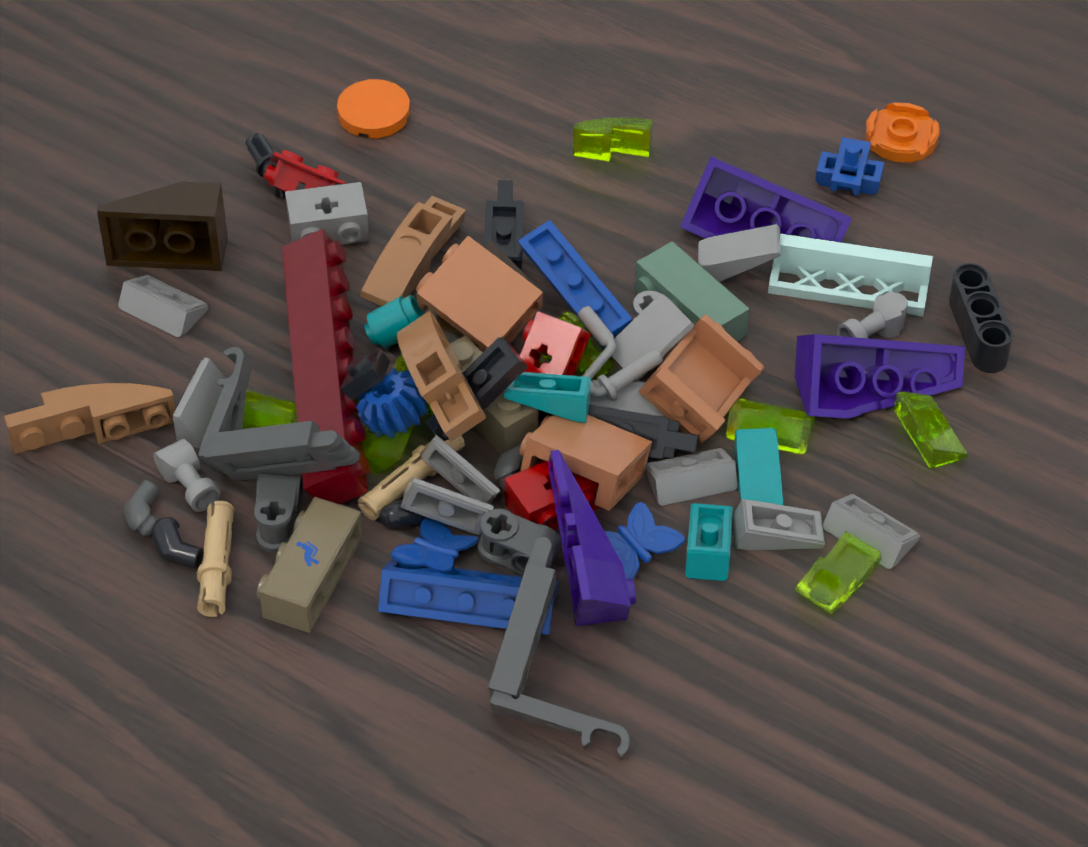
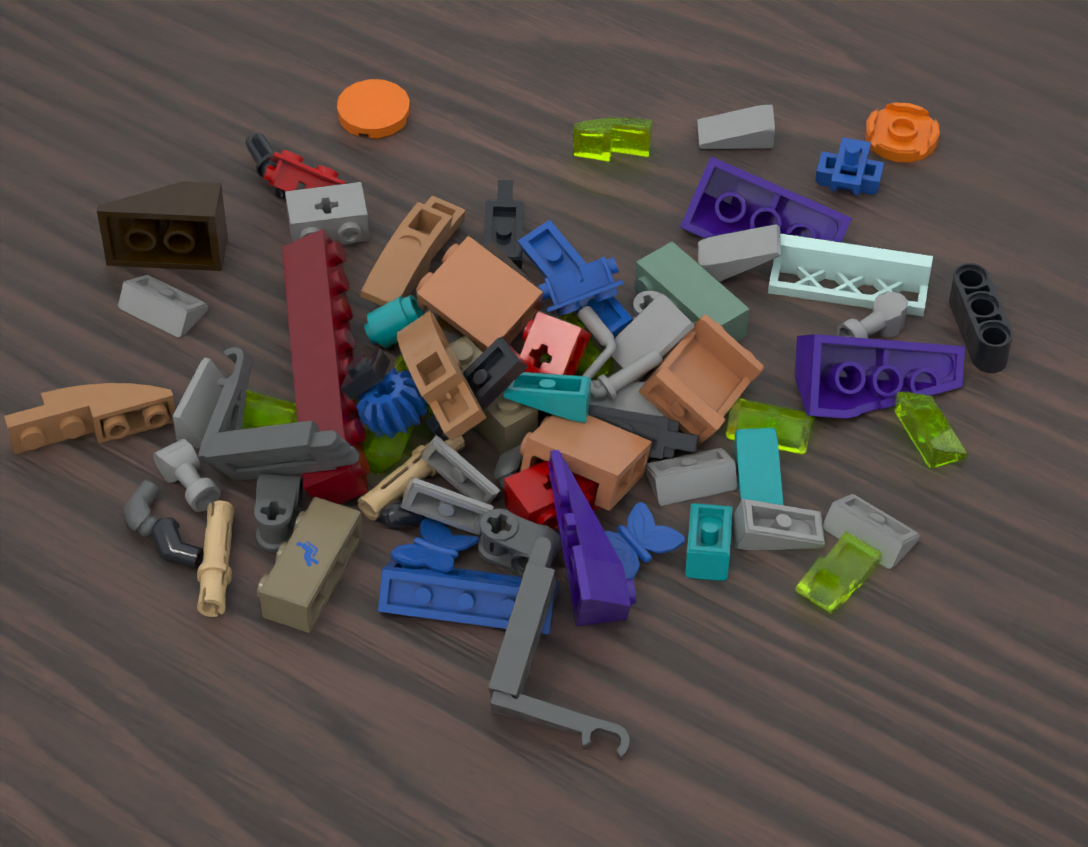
none -> blue hinge [538,256,624,316]
none -> light grey slope [697,105,775,149]

